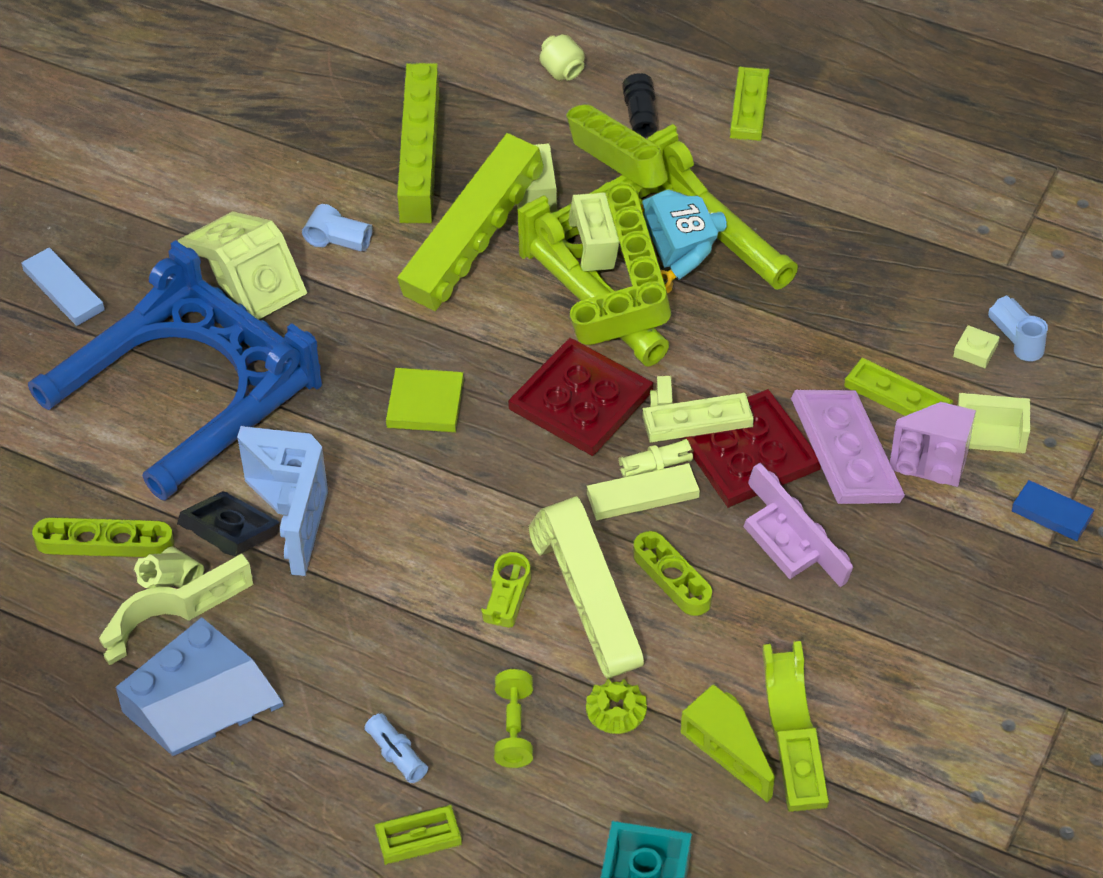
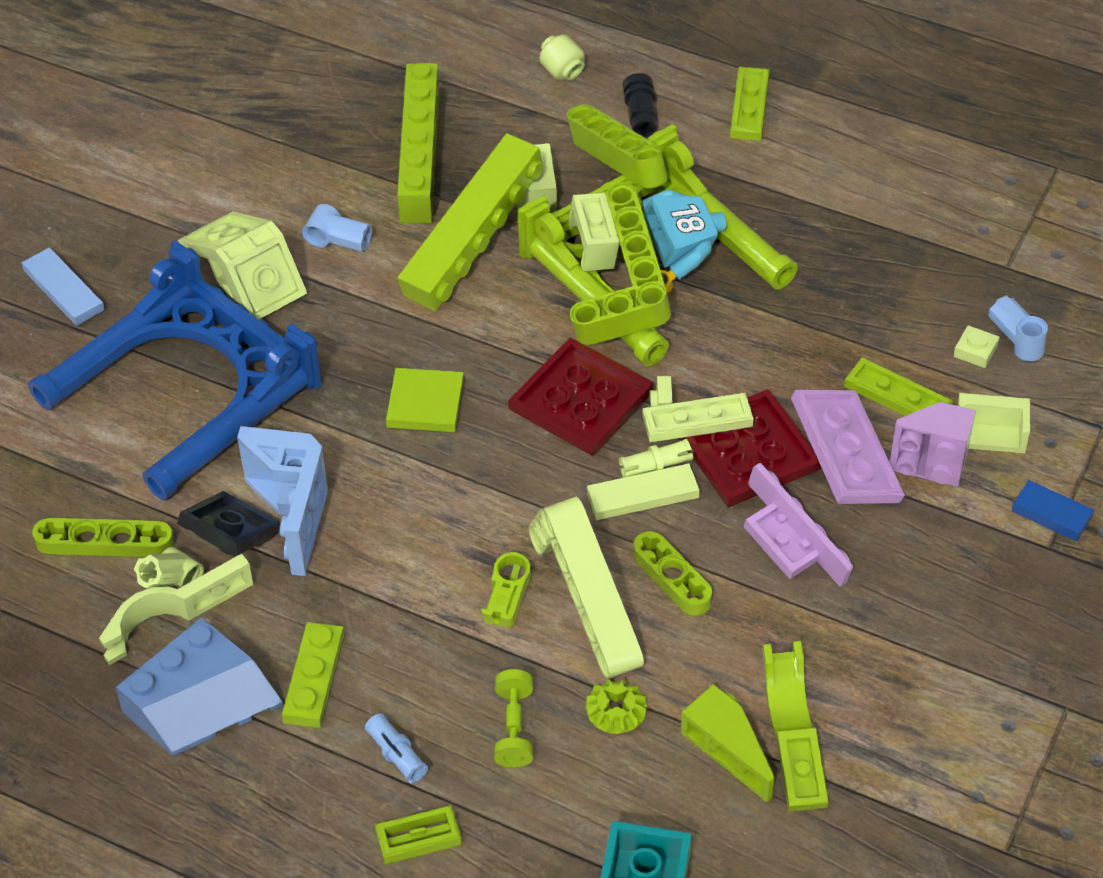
none -> lime plate [282,622,344,728]

